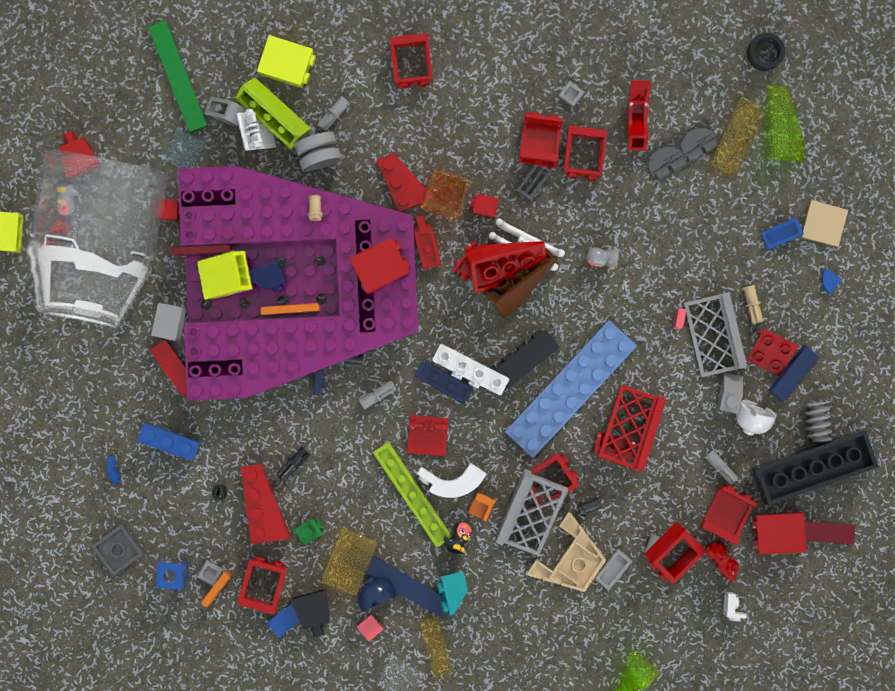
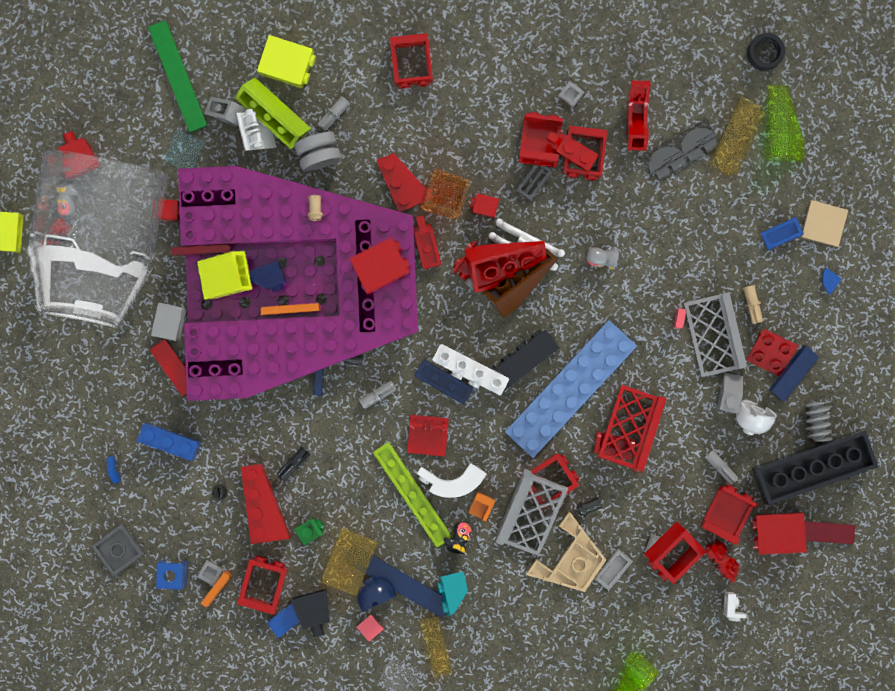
none -> red hinge [546,132,599,172]

